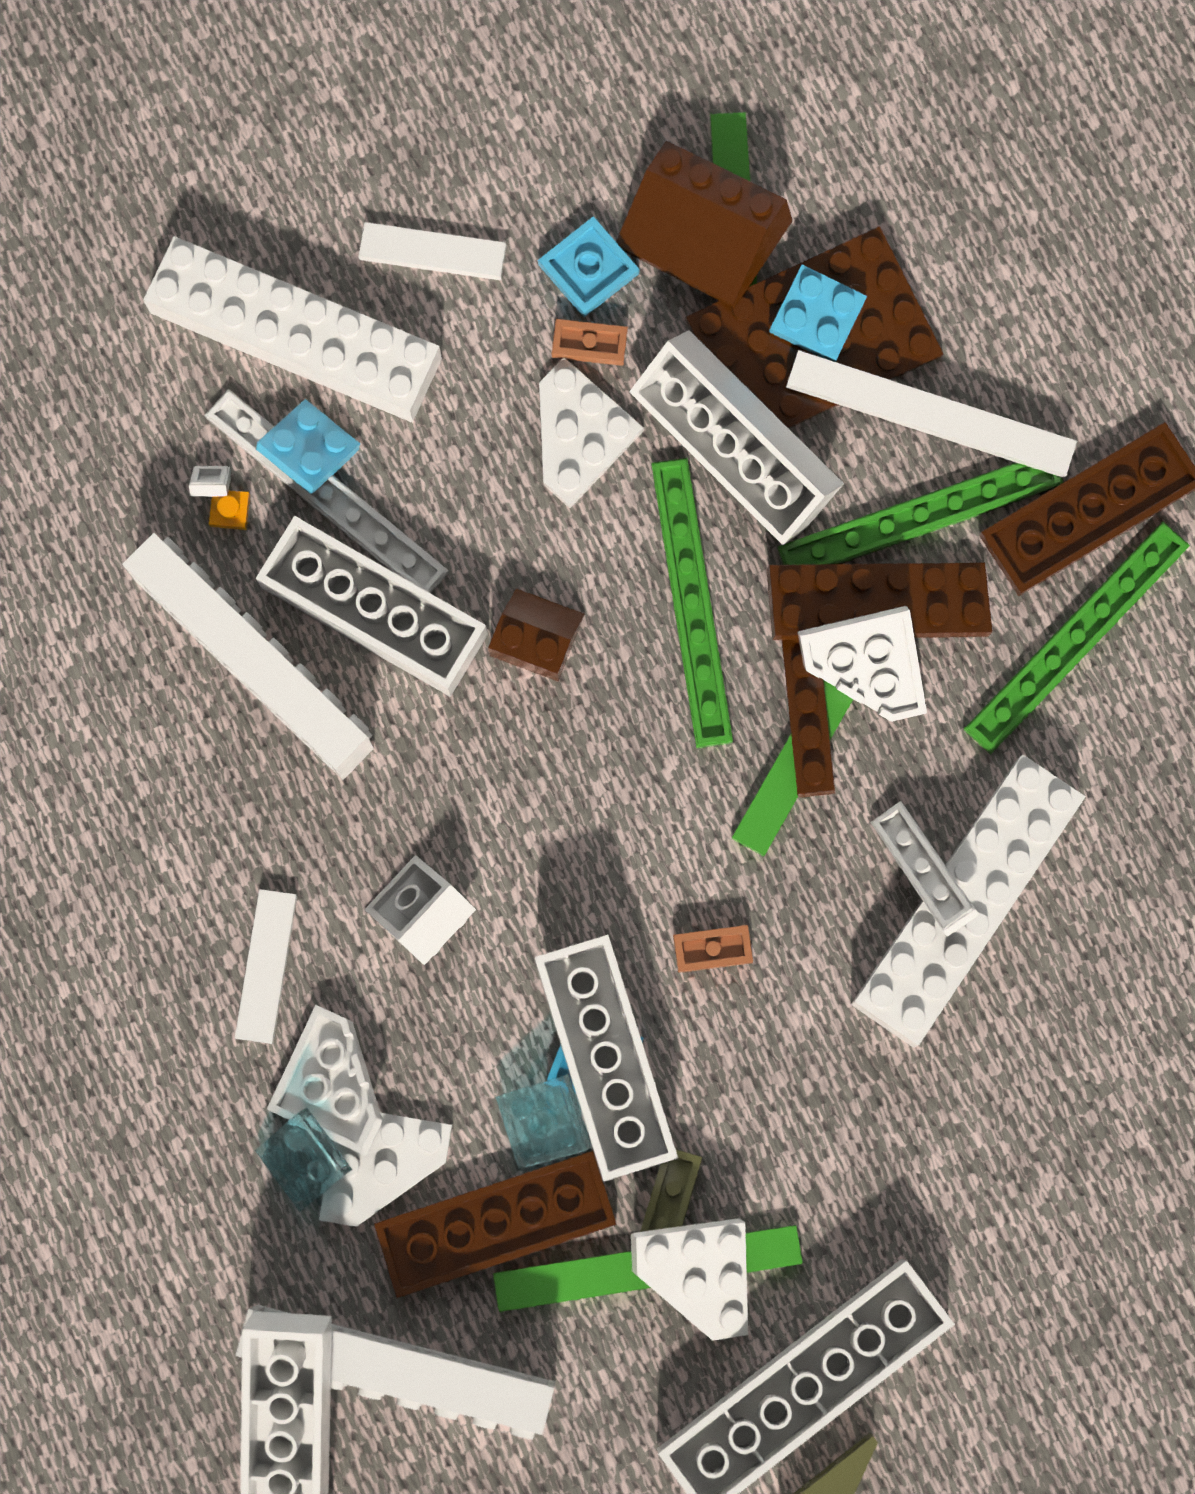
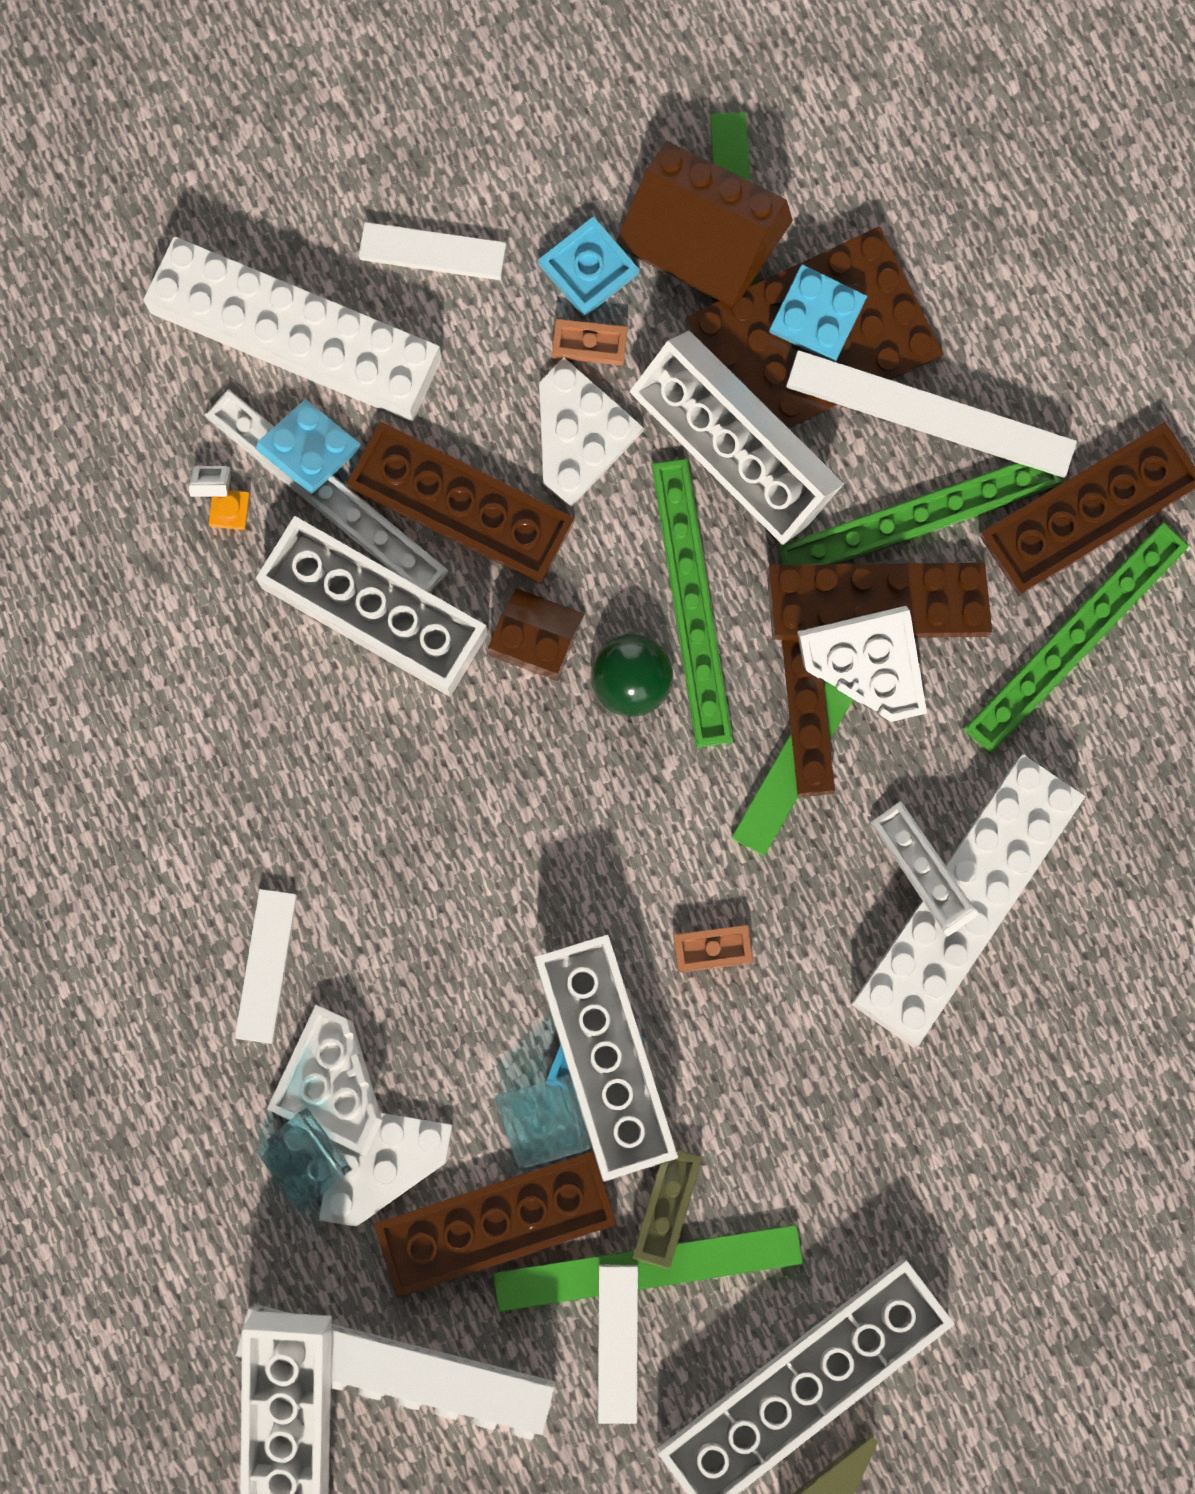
white brick [122,533,374,780] -> none
white slope [364,855,476,965] -> none
white plate [631,1218,748,1341] -> none
none -> reddish brown plate [346,421,575,585]
none -> dark green piece [590,634,673,717]
none -> white tile [598,1265,638,1423]

